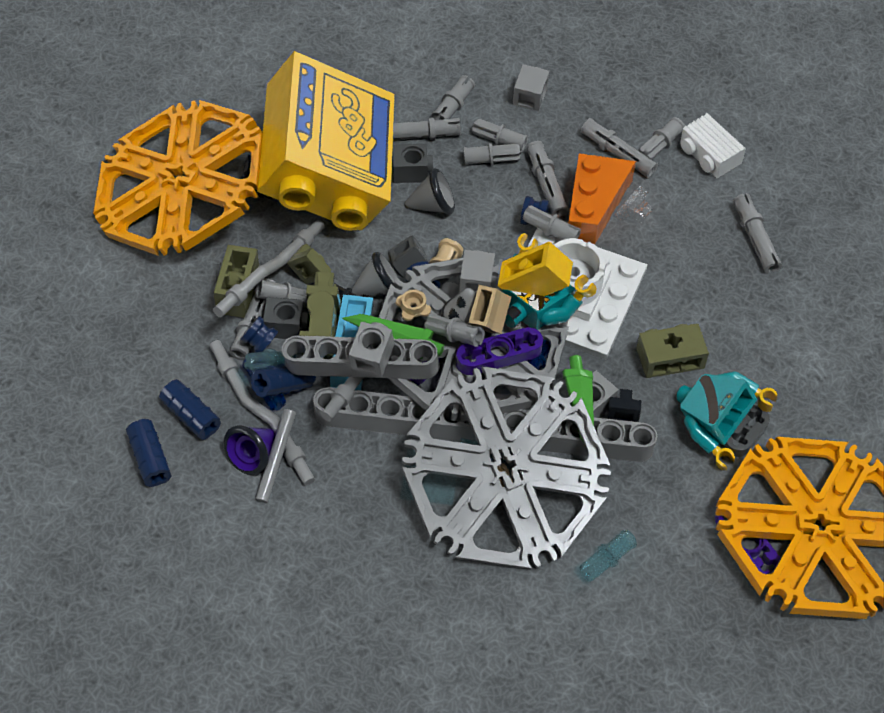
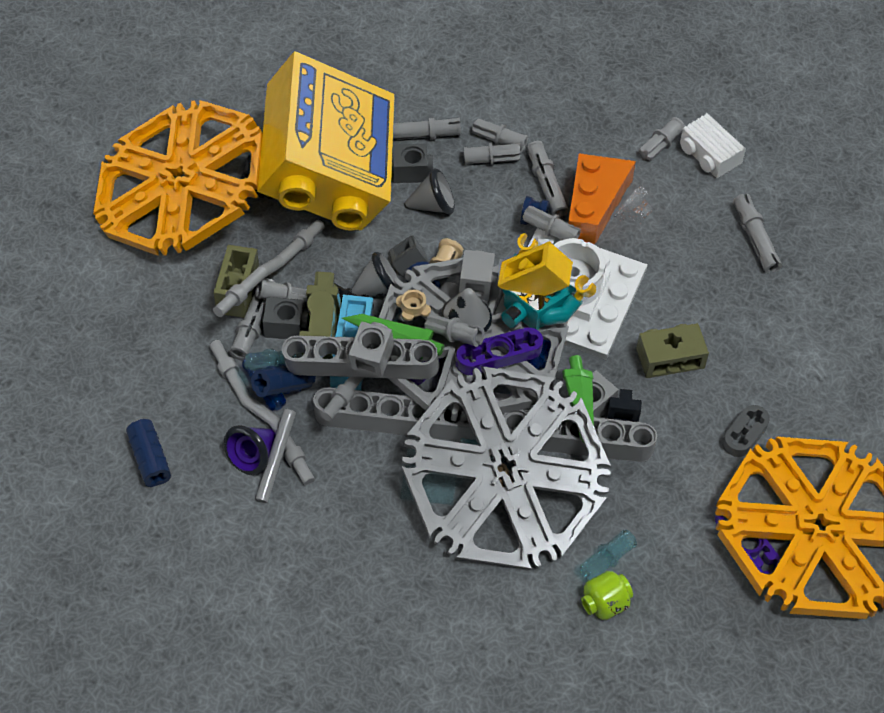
dark blue axle [159,379,221,440] -> none
dark blue wheel [240,316,278,355] -> none
olive bracket [287,244,332,284] -> none
light grey pin [431,75,475,120] -> none
tan piece [469,285,511,334] -> none
light grey brick [513,64,549,111] -> none
light grey pin [581,118,658,178] -> none
teal torso [677,371,777,470] -> none
none -> lime head [581,571,633,621]

